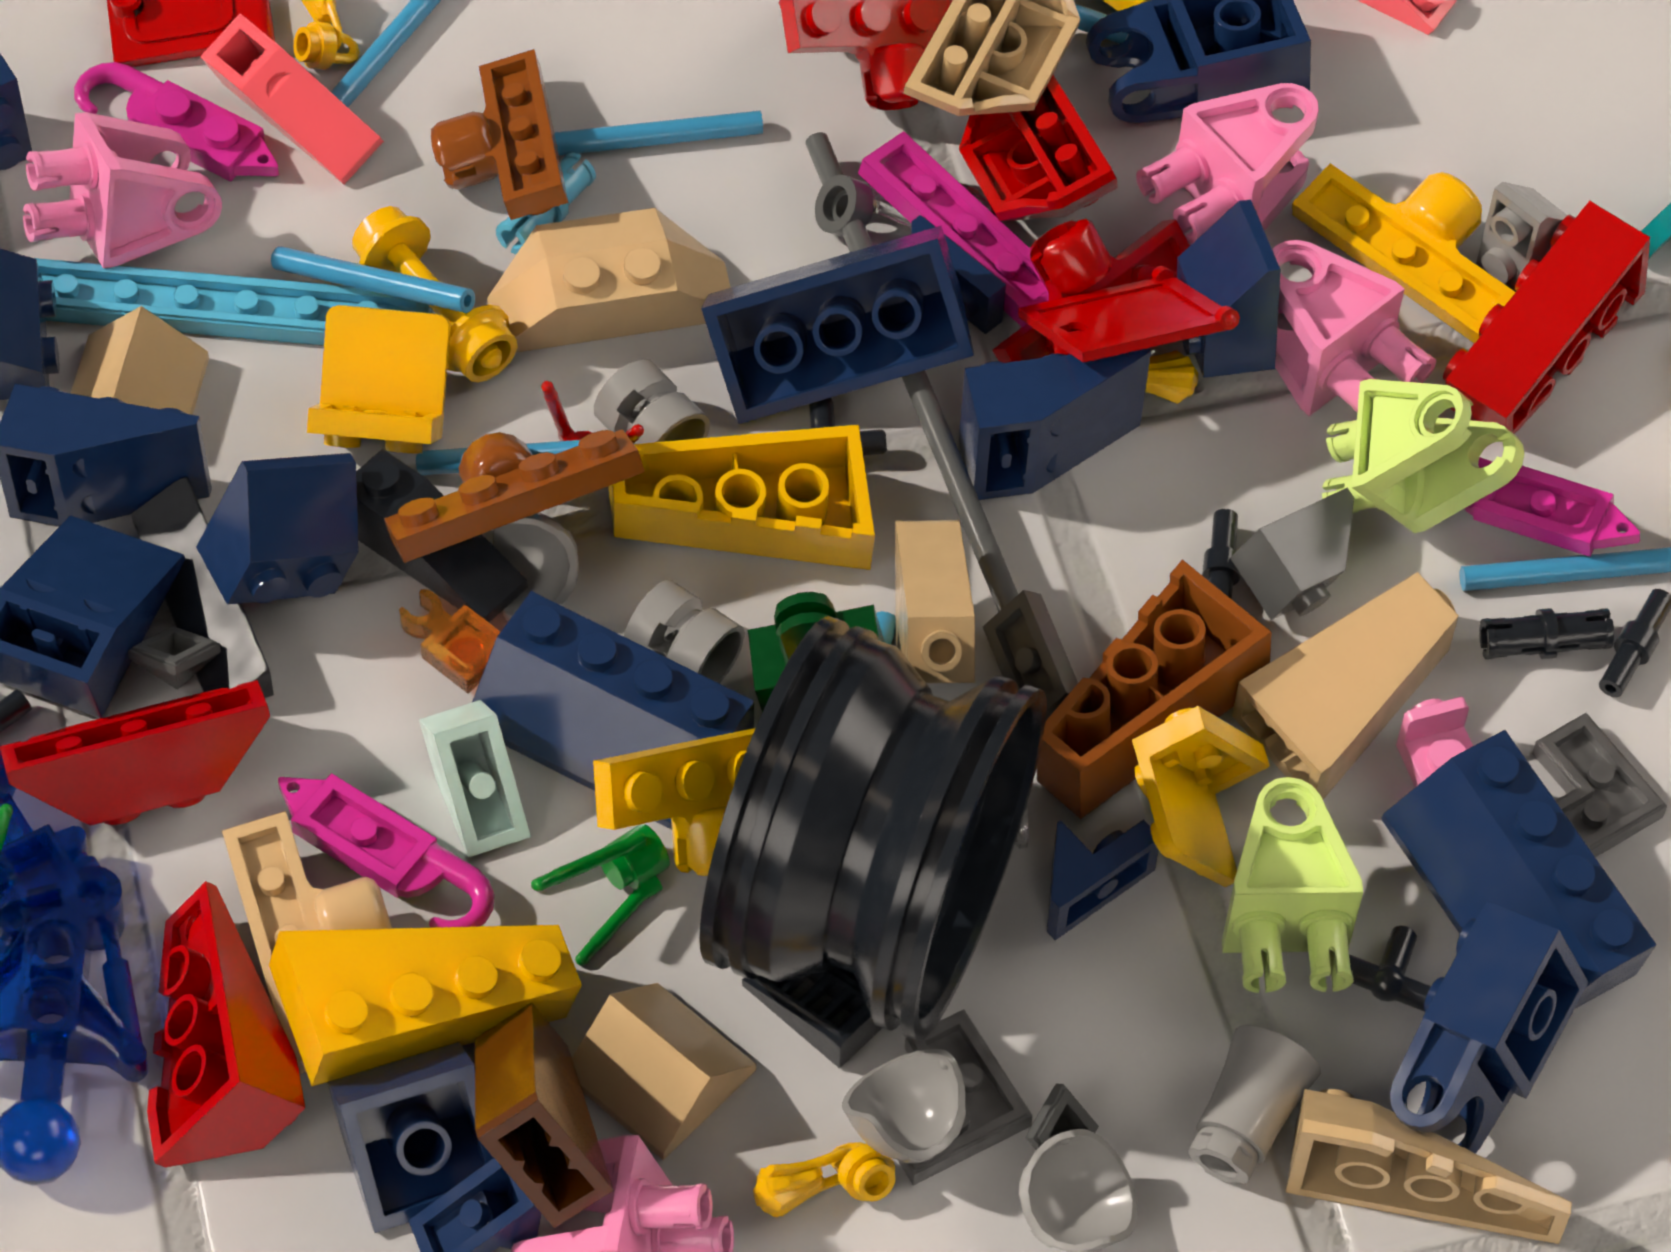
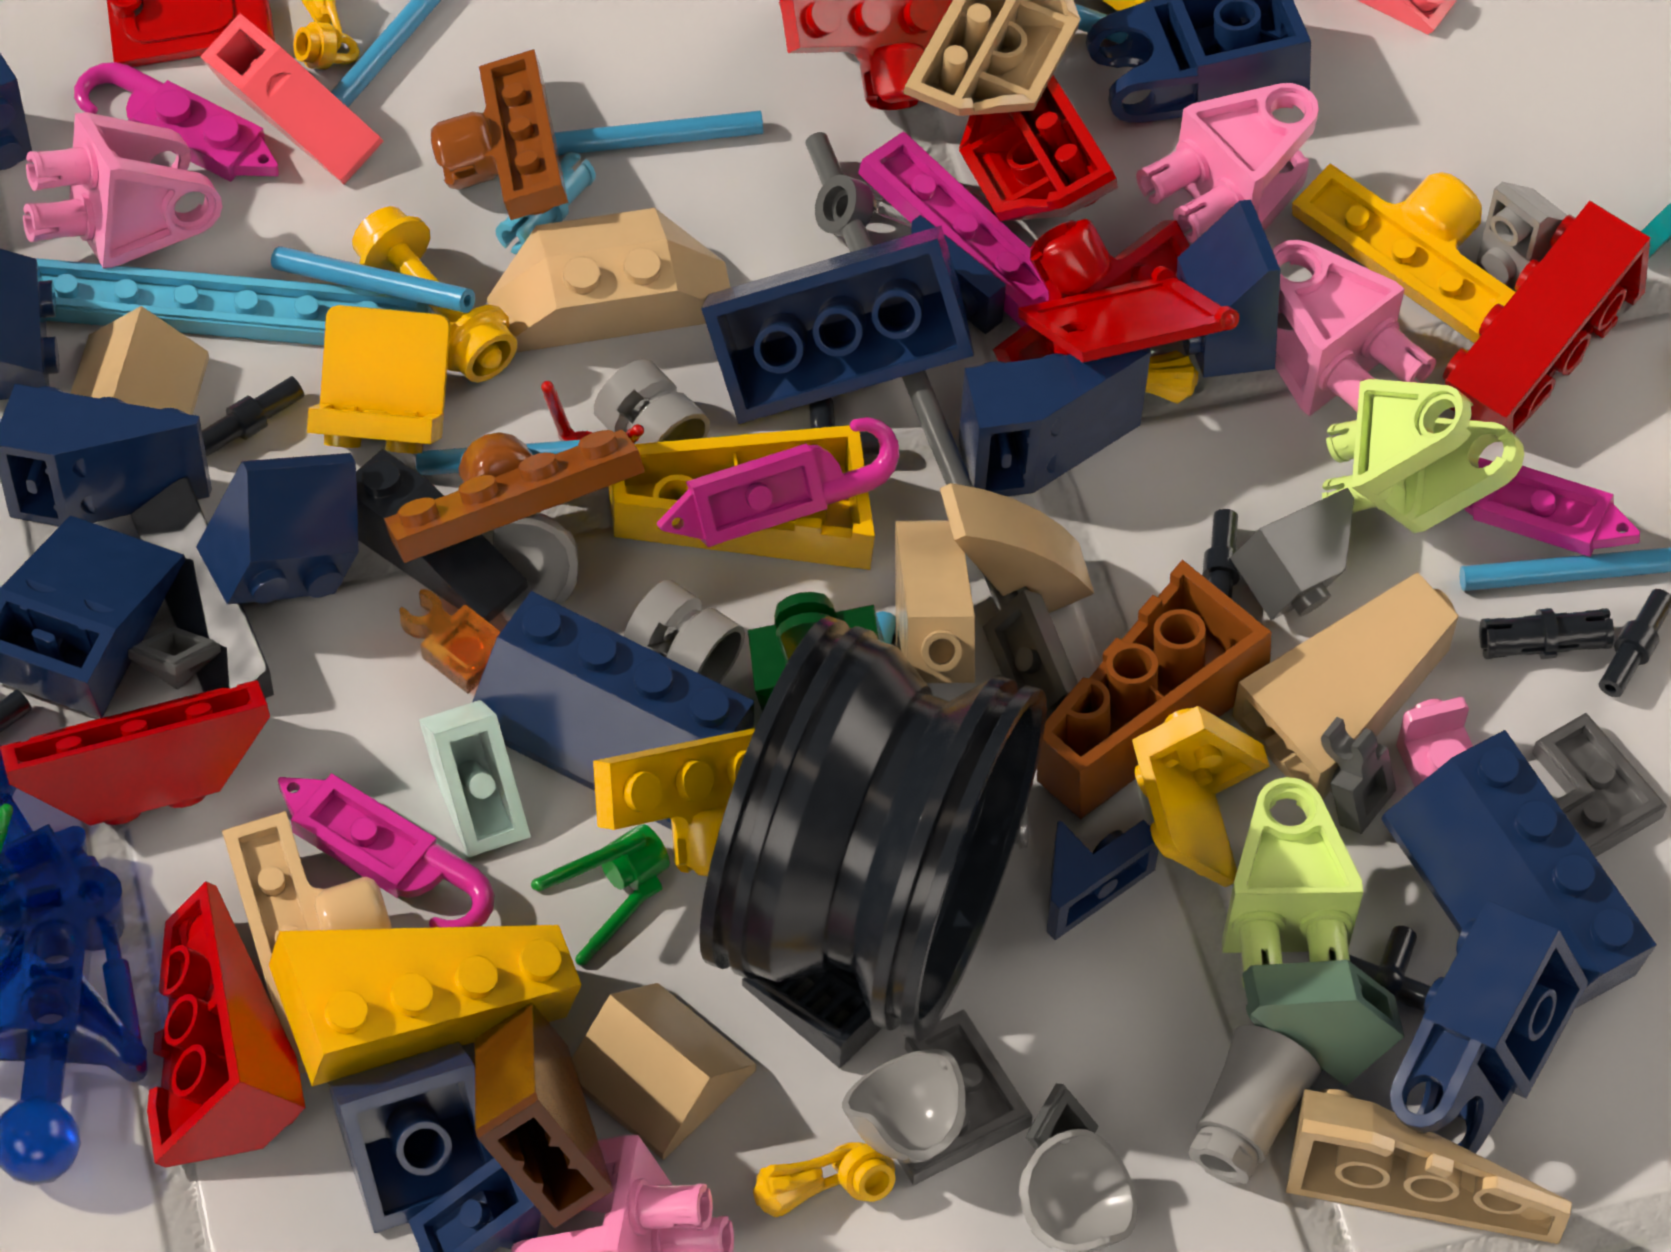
none -> black bar [202,376,305,457]
none -> dark pink plate [657,417,900,547]
none -> tan slope [940,483,1095,613]
none -> sand green slope [1242,960,1405,1086]
none -> dark grey plate [1321,717,1396,834]

